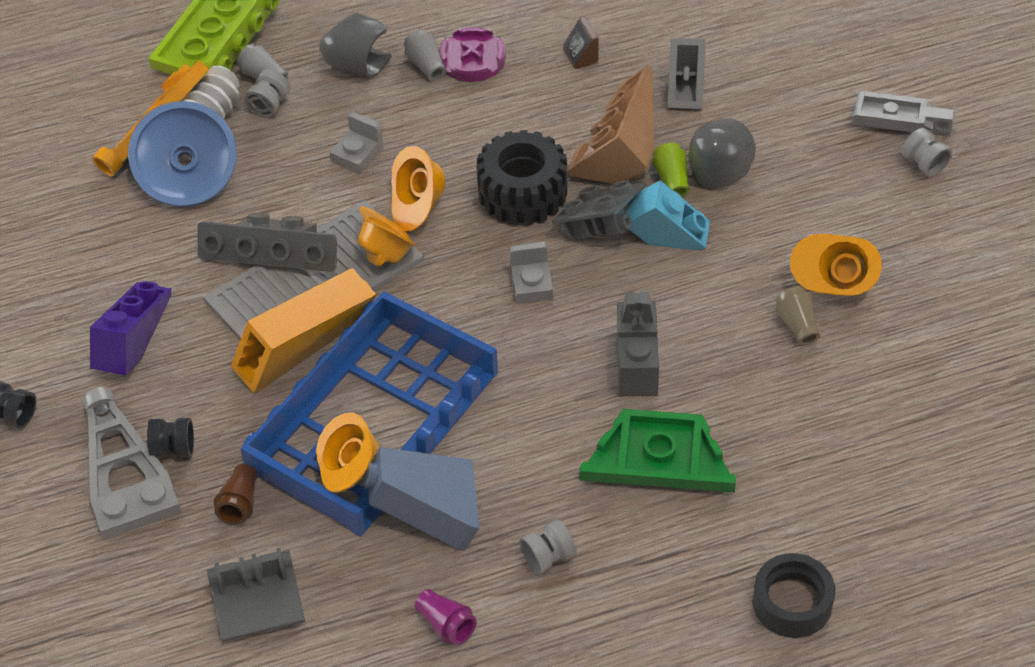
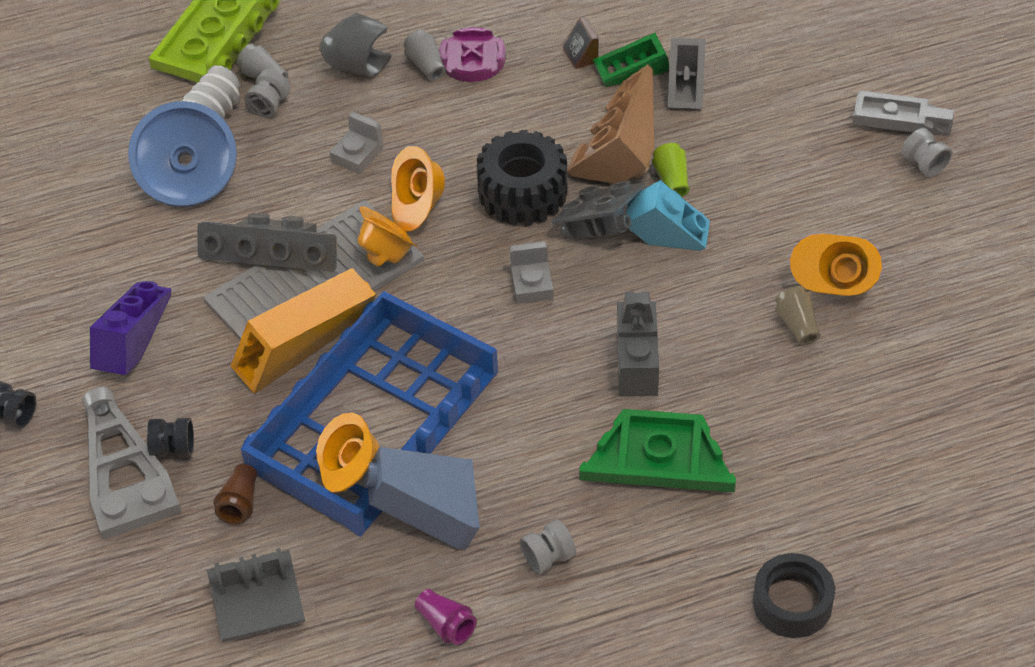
light orange plate [92,60,210,177] -> none
dark grey piece [688,118,756,189] -> none
none -> green slope [593,33,670,87]

